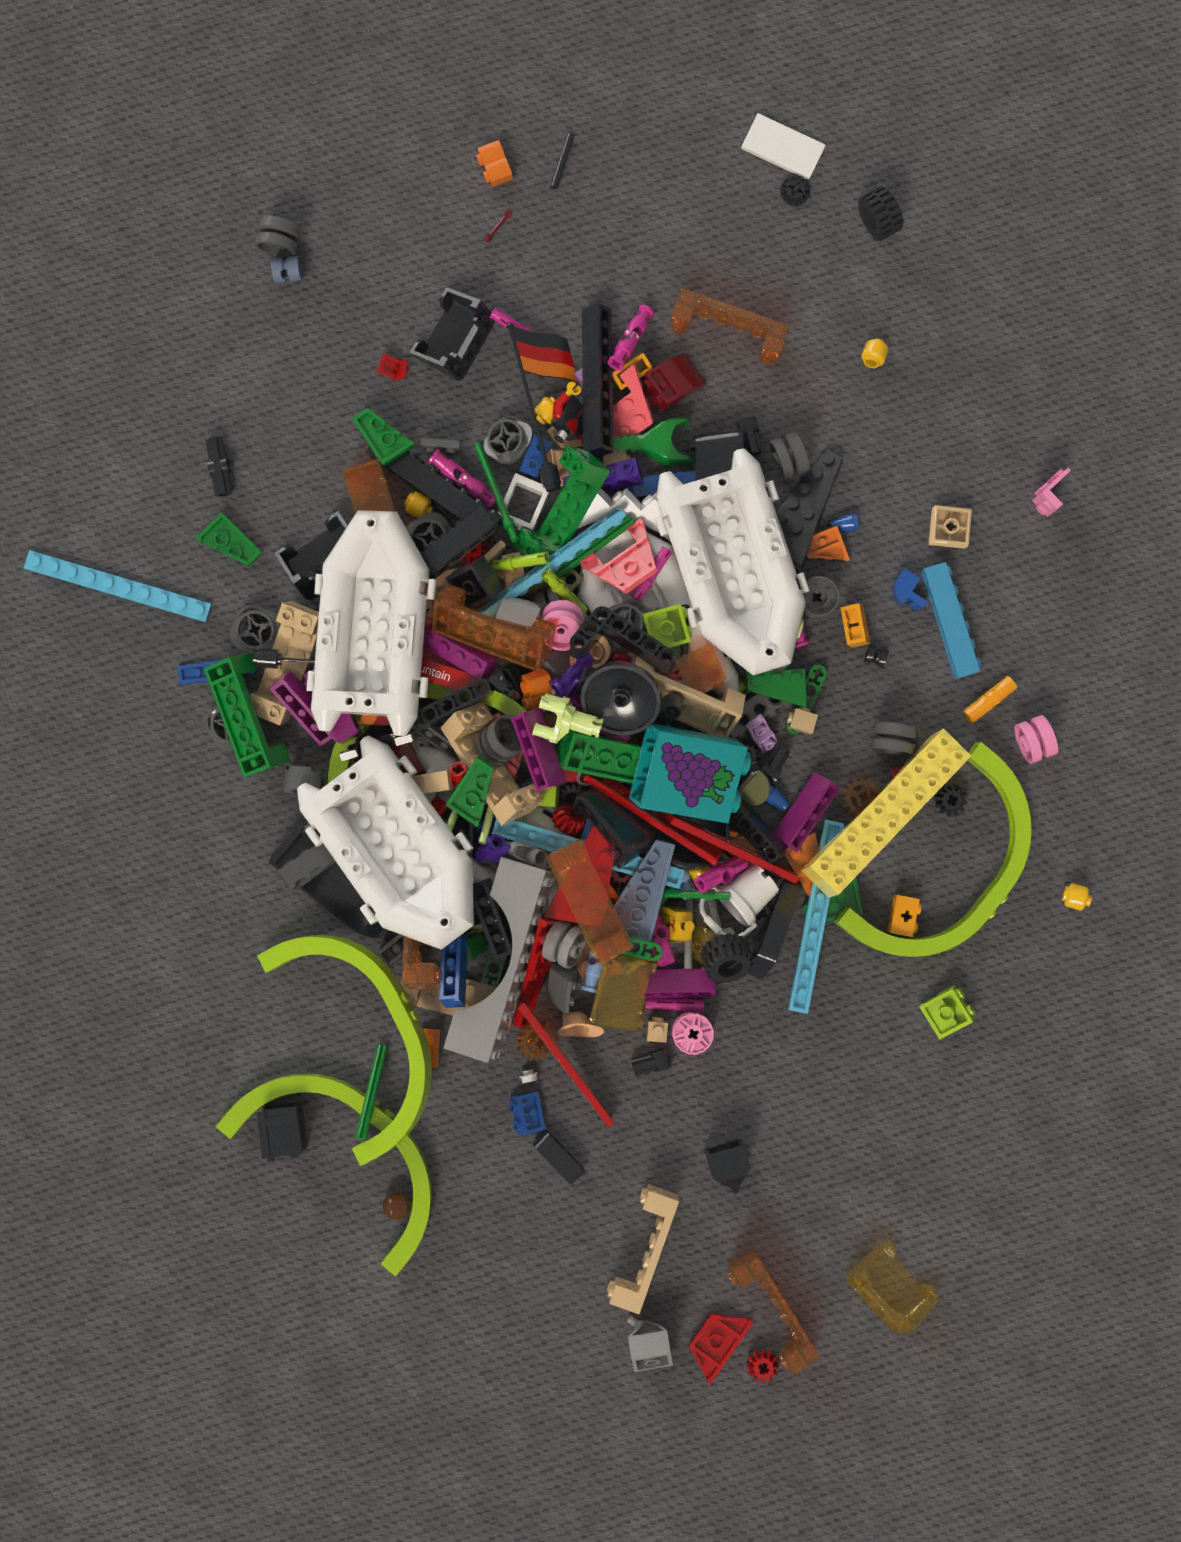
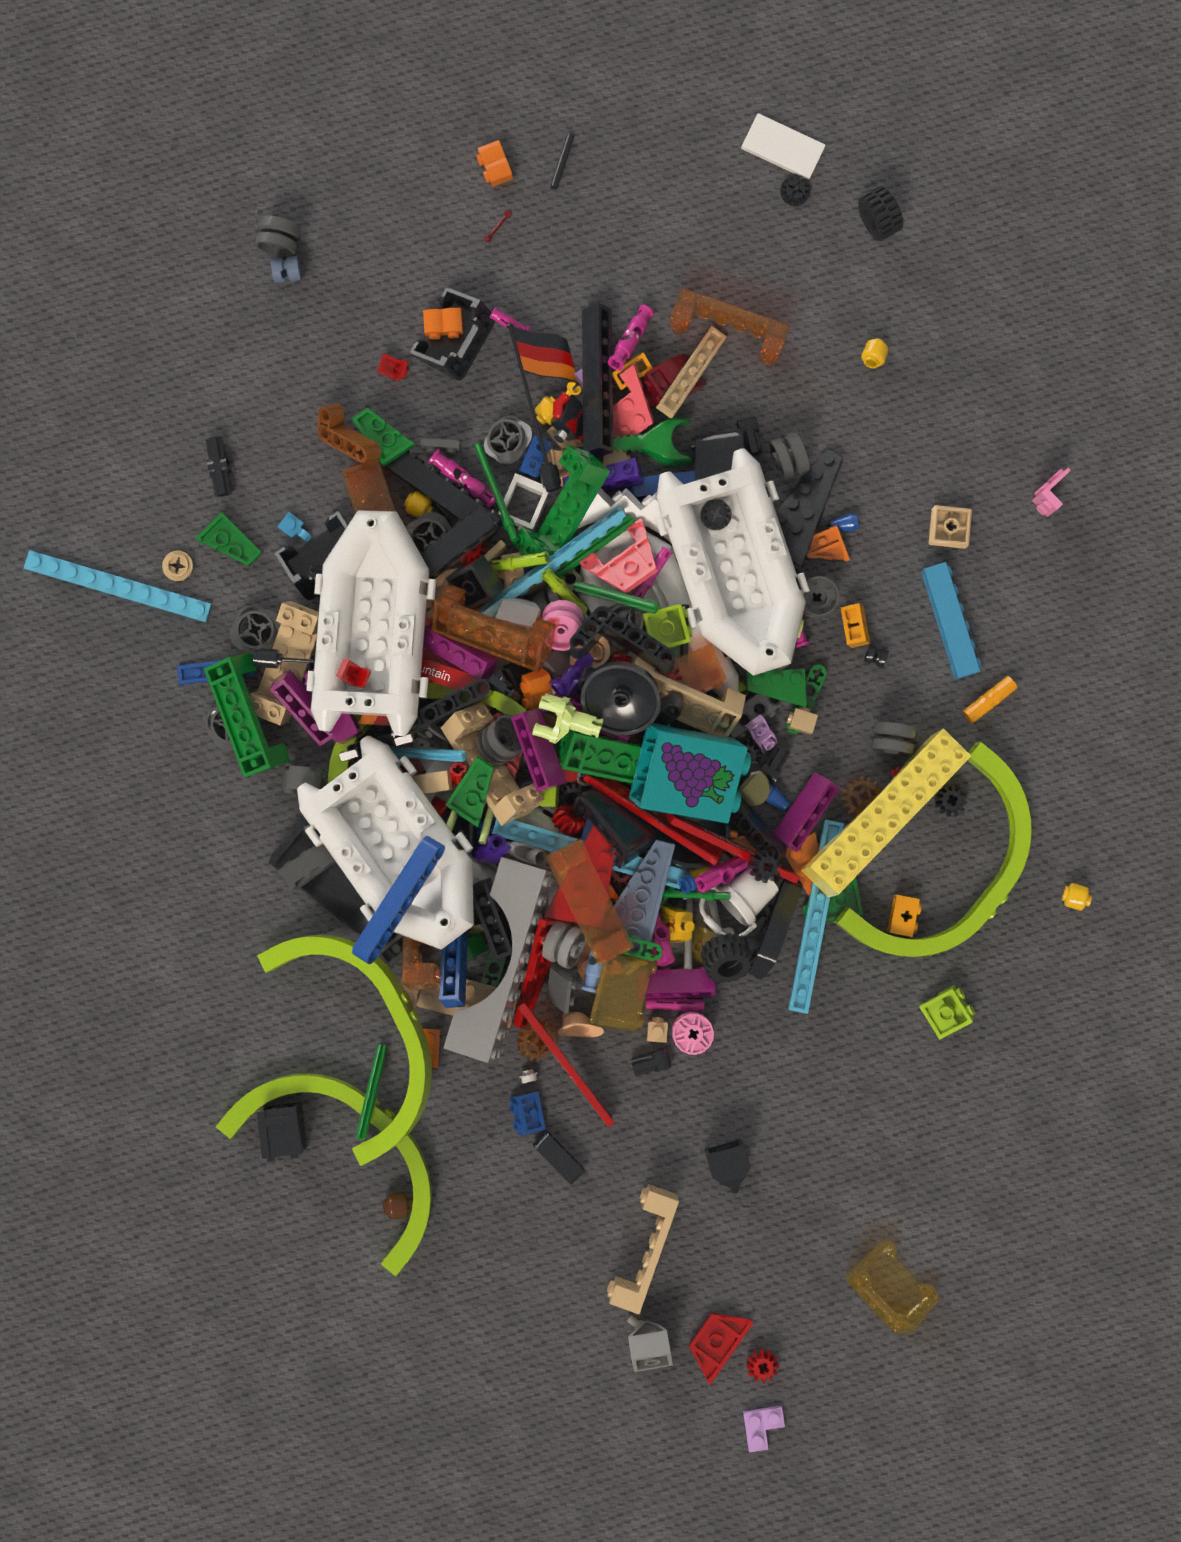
clear orange plate [727,1248,820,1375] -> none
blue brick [892,568,928,611] -> none
bright pink wheel [1014,715,1058,764] -> none
none -> tan gear [162,551,193,581]
none -> dark azure plate [277,512,312,543]
none -> dark orange beam [318,403,381,463]
none -> red bracket [336,658,371,688]
none -> blue beam [352,836,445,964]
none -> medium azure axle [390,746,467,762]
none -> orange brick [423,308,464,339]
none -> green axle [573,580,659,614]
none -> tan tile [656,326,727,419]
none -> blue bush [678,874,697,894]
none -> black gear [700,499,732,530]
none -> lavender plate [743,1406,785,1452]
none -> black gear [747,849,782,883]

